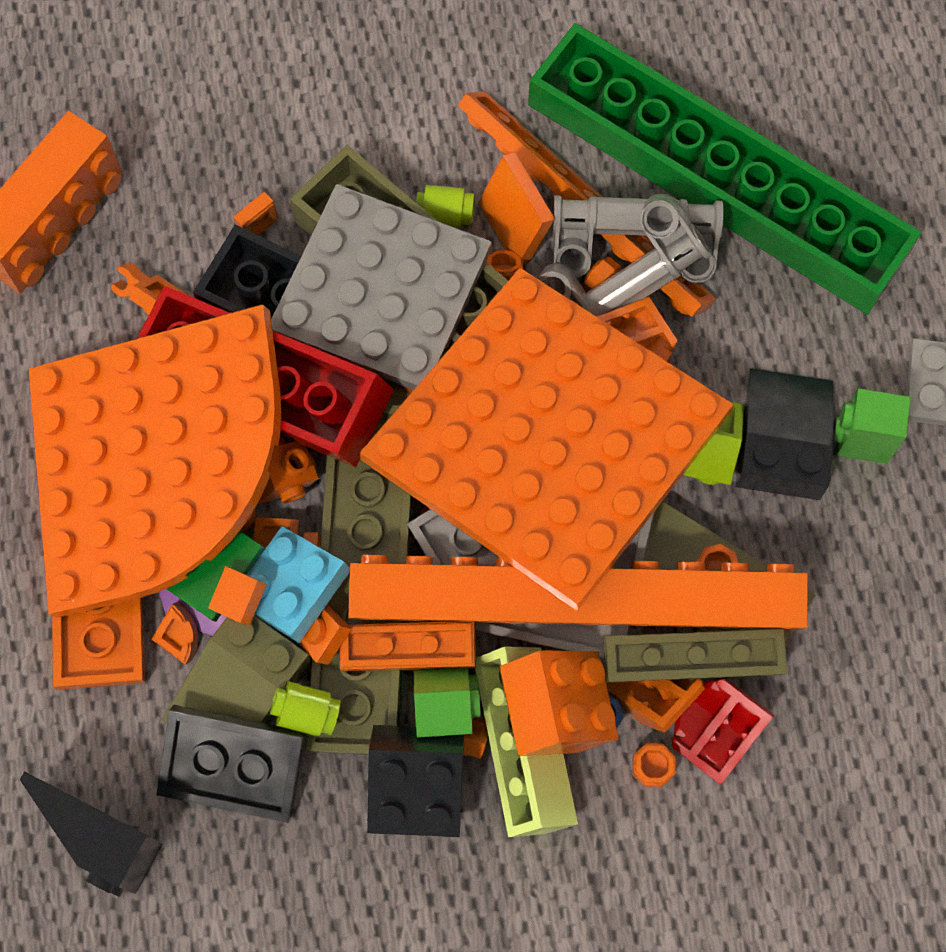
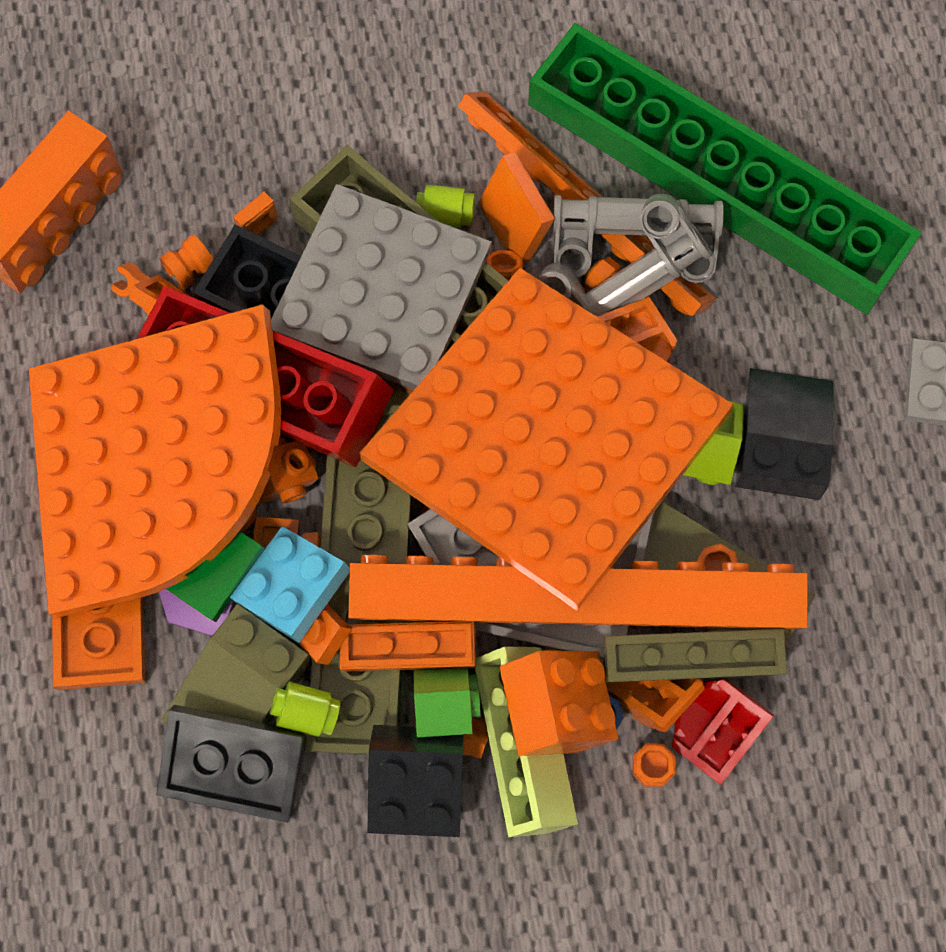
black slope [20,771,163,897] -> none
orange tile [151,601,198,665] -> none
orange tile [208,566,267,626] -> none
bright green brick [833,388,911,464] -> none
none -> orange wheel [159,234,213,291]

